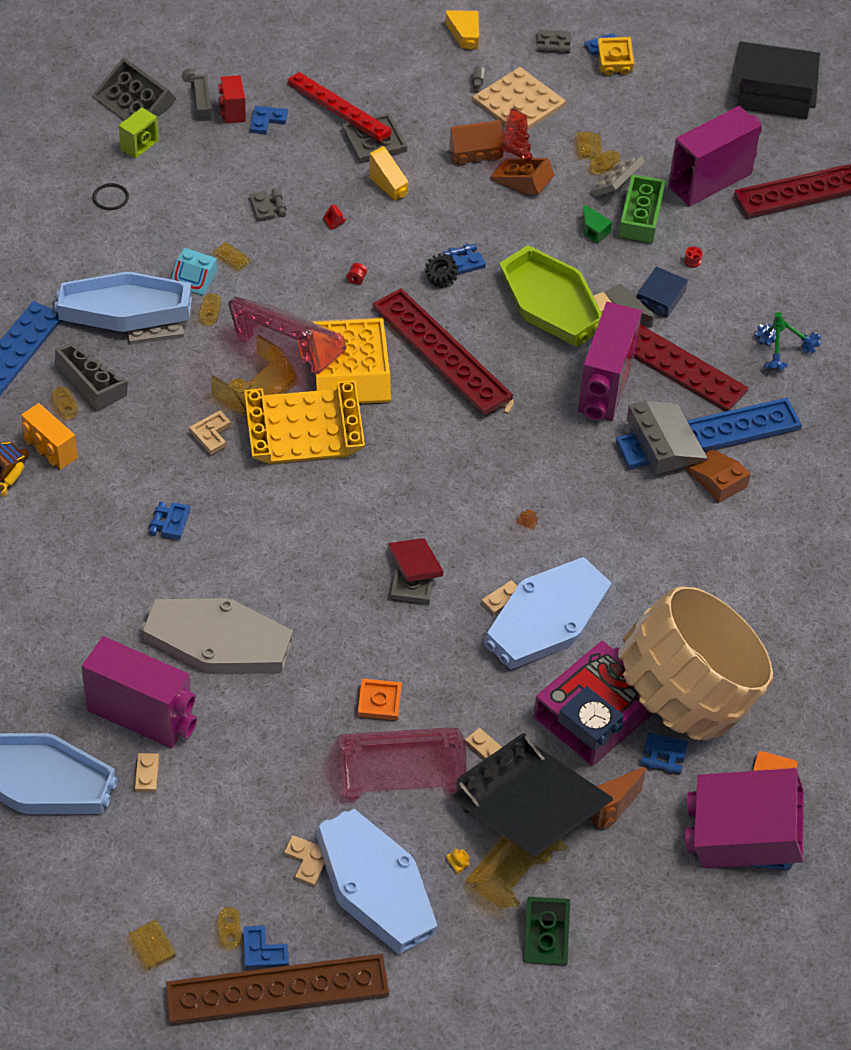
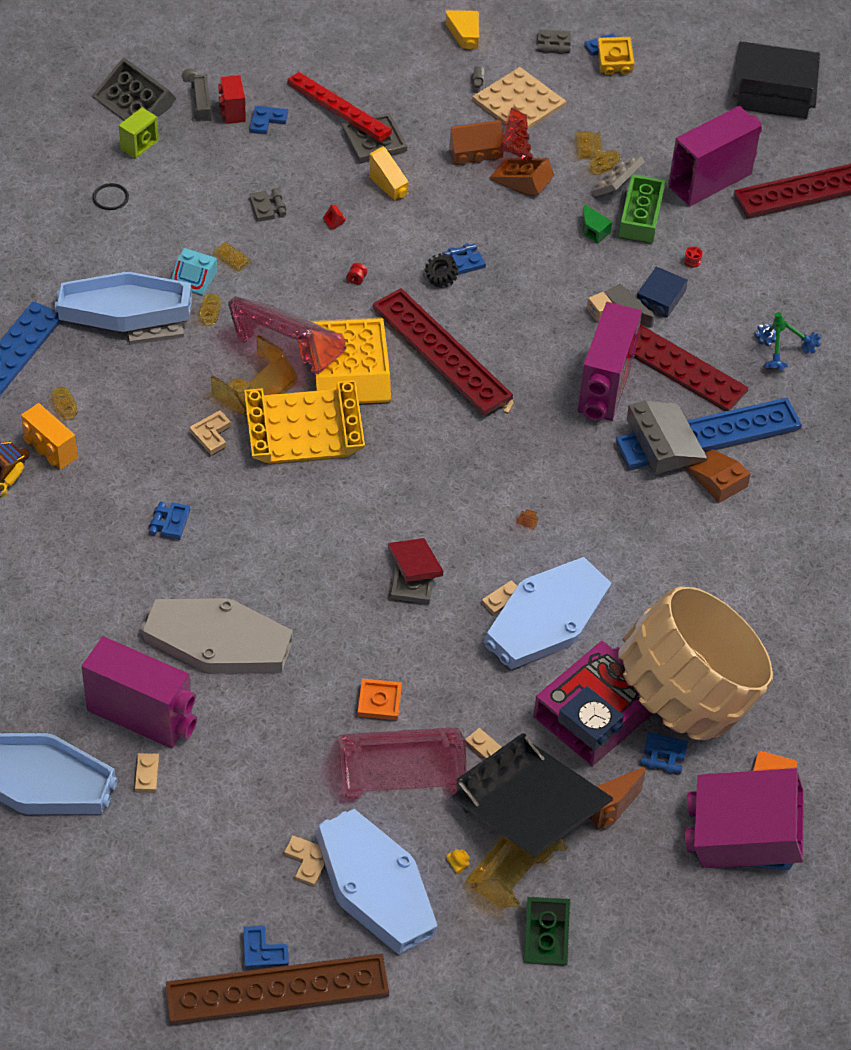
dark grey wedge [55,343,128,410] -> none
clear yellow plate [128,919,176,971] -> none
clear yellow plate [218,907,242,949] -> none
lime container [499,245,602,347] -> none

